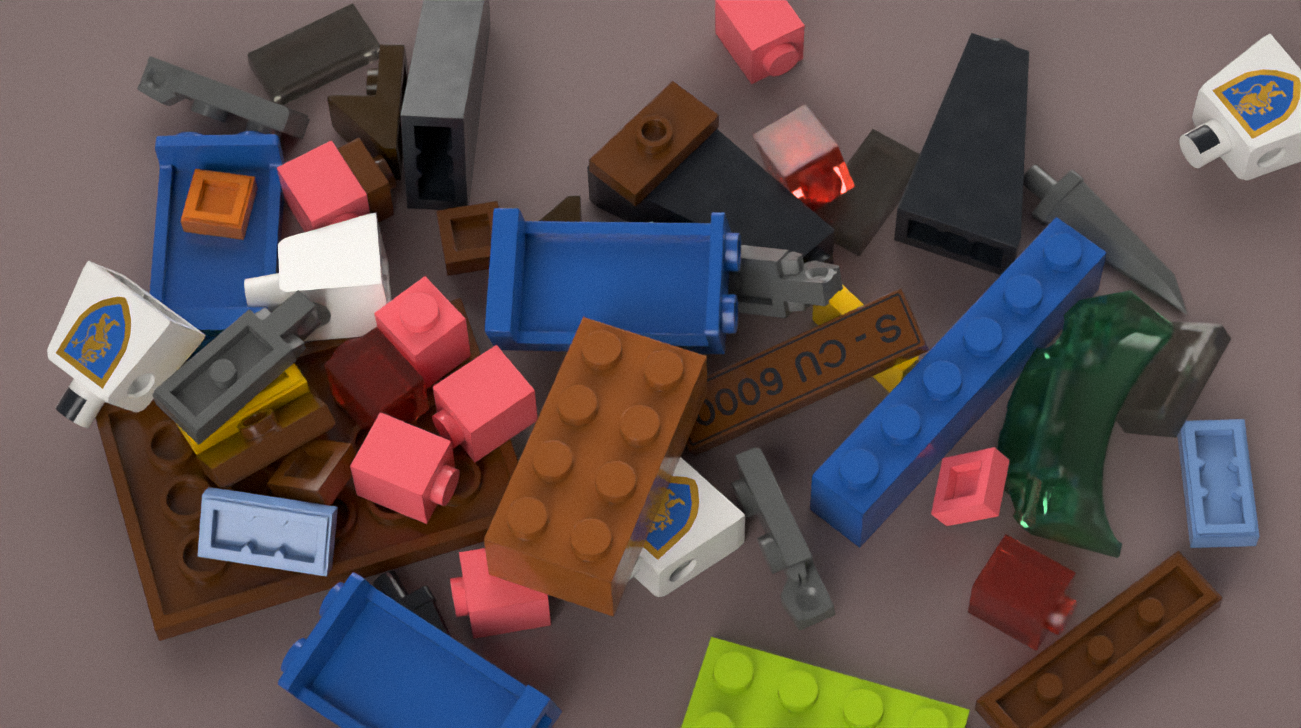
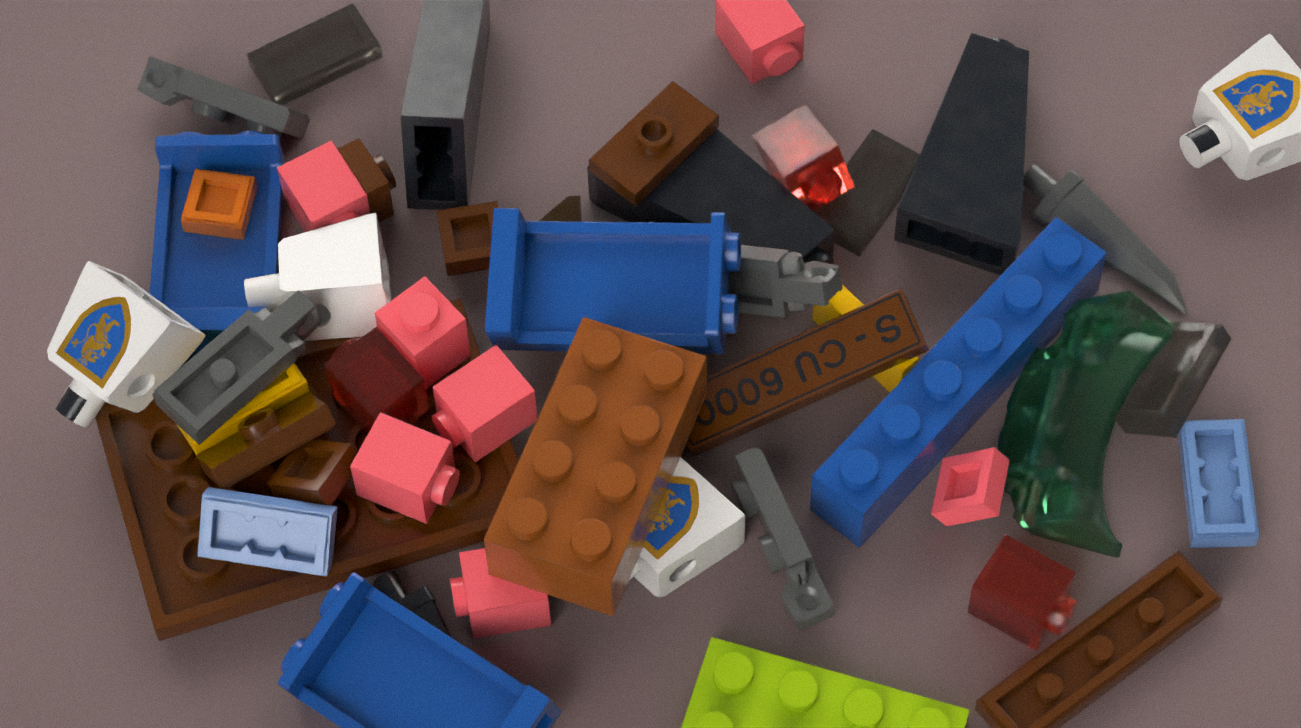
dark brown slope [327,44,409,181] -> none

